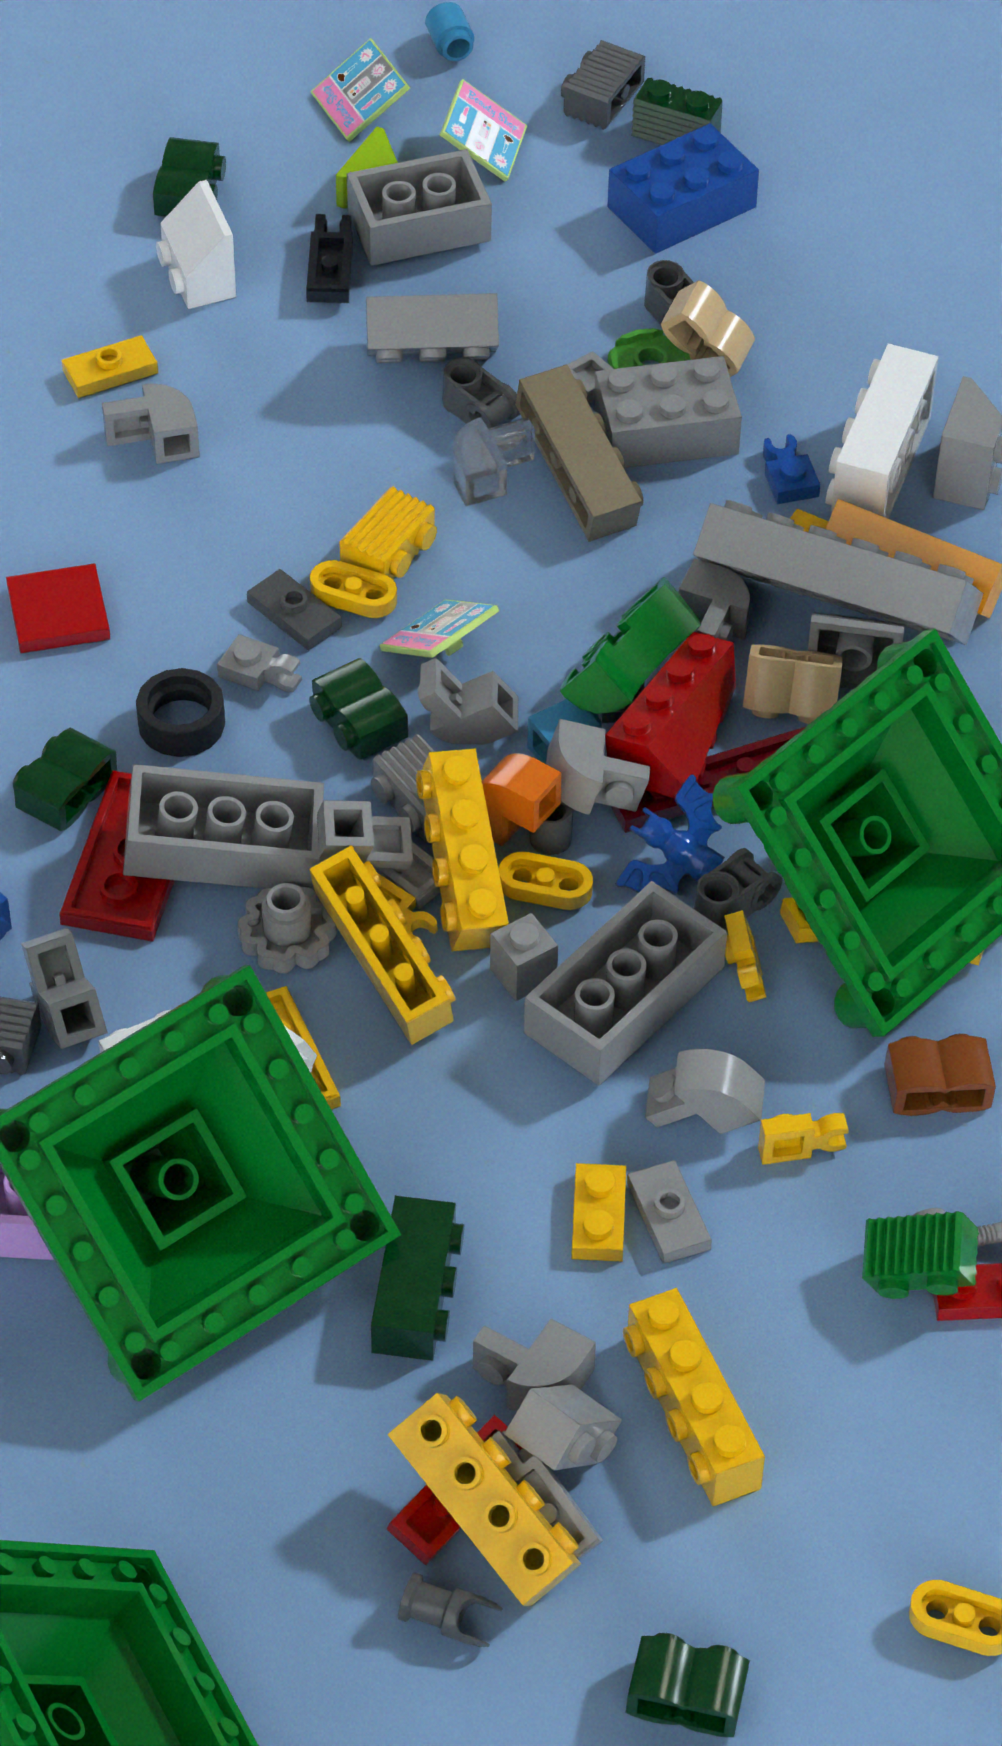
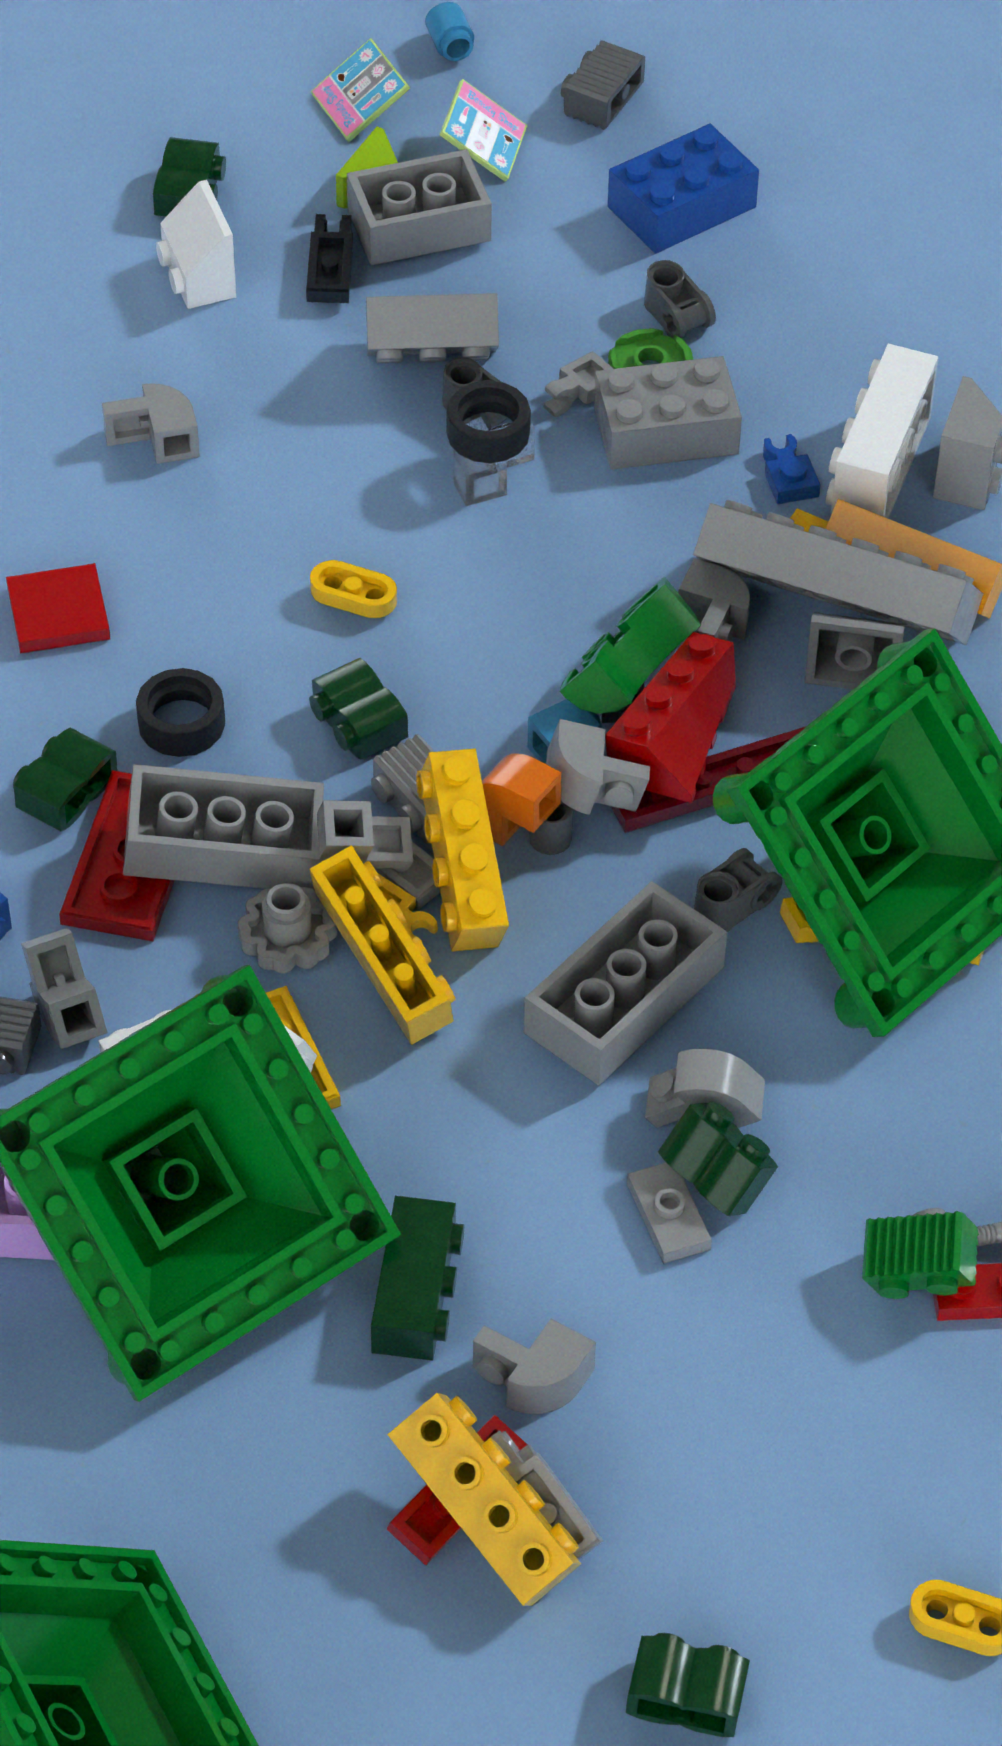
yellow plate [61,335,158,398] -> none
light grey plate [217,634,302,692] -> none
dark grey plate [247,569,342,651] -> none
yellow brick [339,486,437,580] -> none
piece [379,599,499,658] -> none
dark grey piece [398,1573,503,1647] -> none
light grey brick [418,658,518,745] -> none
light grey brick [490,913,558,1001] -> none
yellow plate [498,851,593,910] -> none
light grey brick [504,1385,622,1470] -> none
dark tan brick [515,364,644,542] -> none
yellow plate [571,1163,626,1262] -> none
blue animal [615,774,725,894] -> none
yellow brick [623,1288,765,1507] -> none
dark green brick [631,77,723,145] -> none
tan brick [661,280,755,377] -> none
yellow plate [724,910,767,1003] -> none
tan brick [743,645,843,724] -> none
yellow plate [758,1113,849,1165] -> none
dark orange brick [884,1034,996,1116] -> none
none -> black tyre [446,380,531,463]
none -> dark green brick [658,1102,778,1216]

